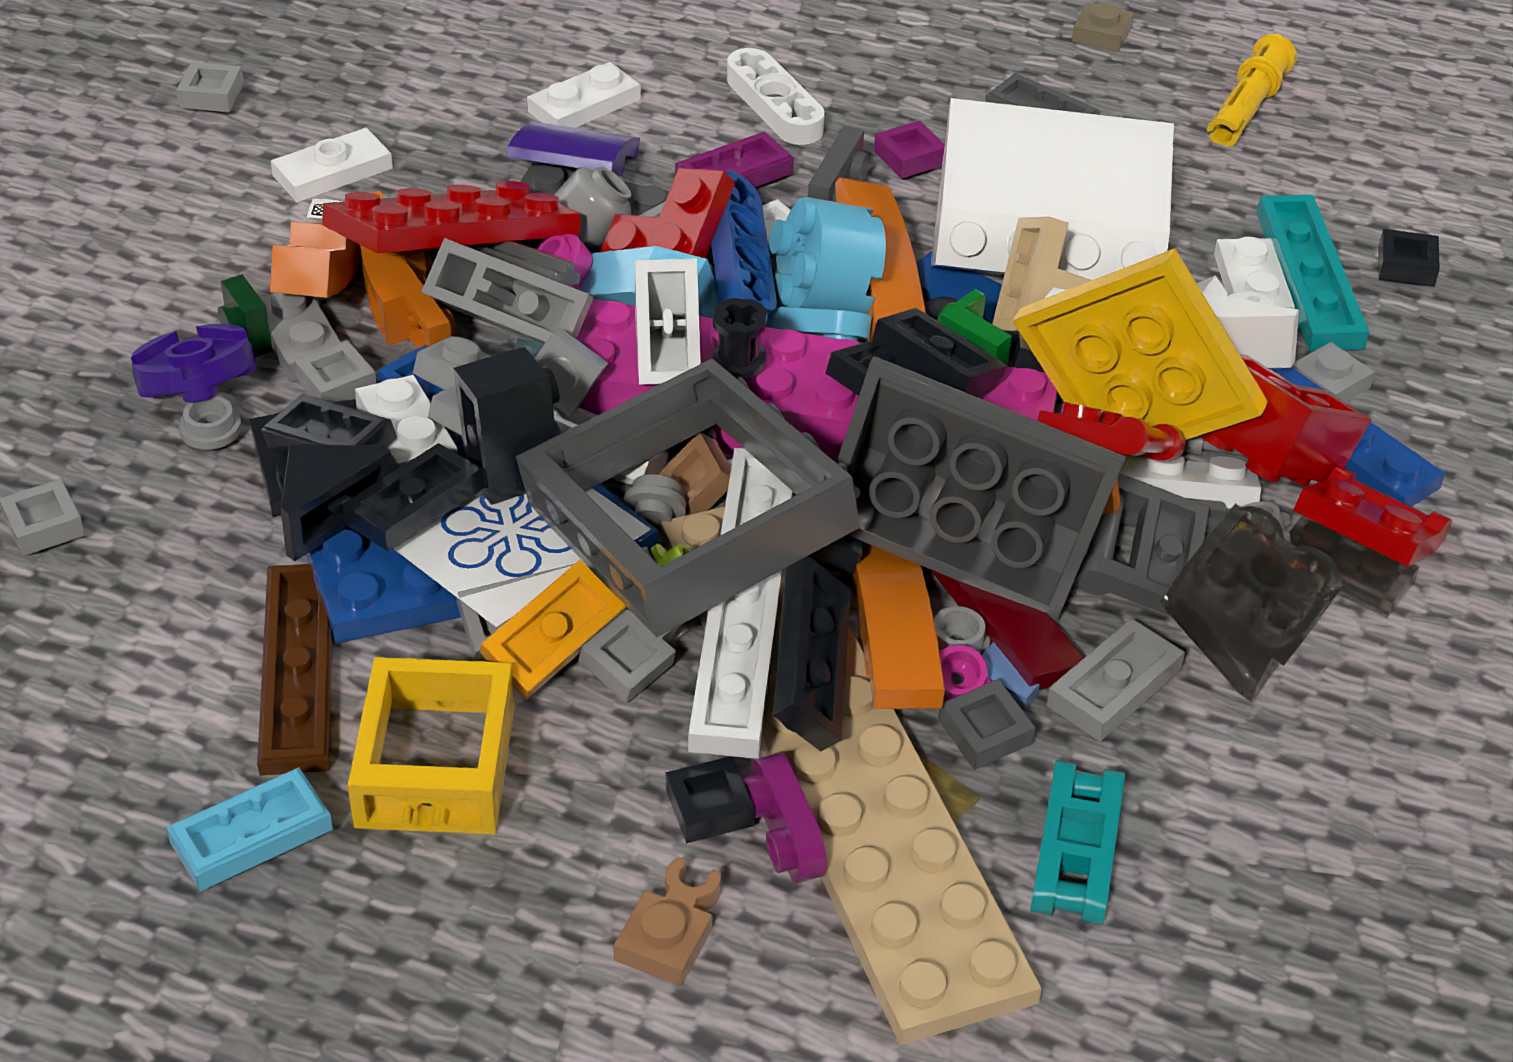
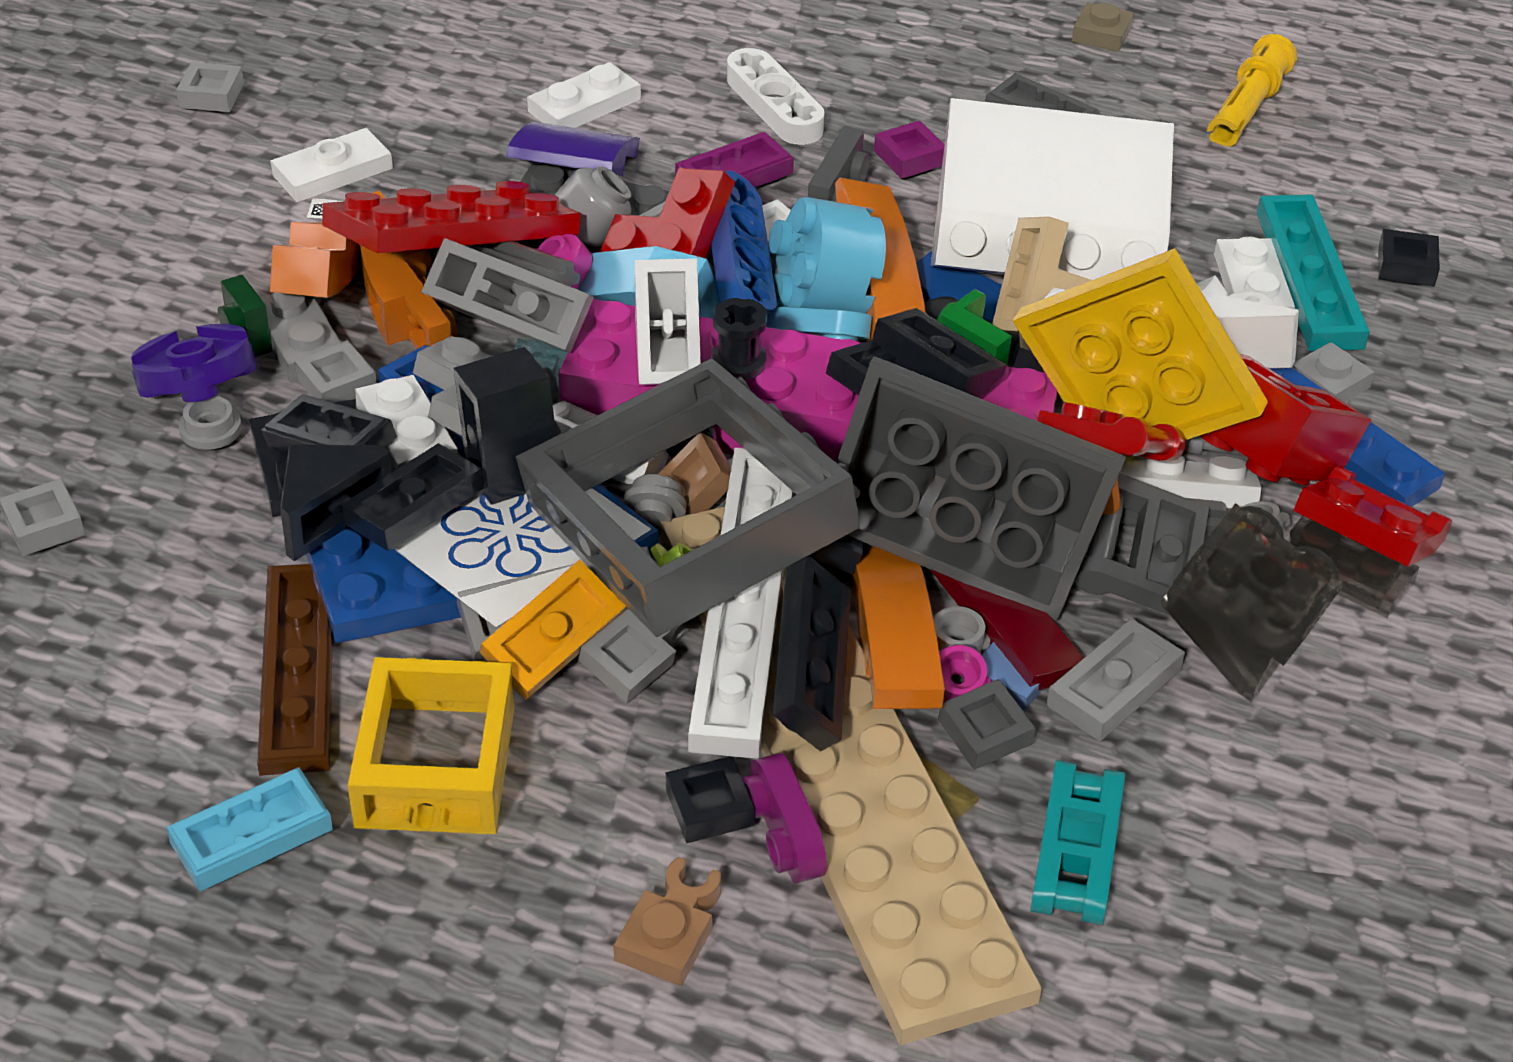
light grey plate [535,327,609,417] -> none

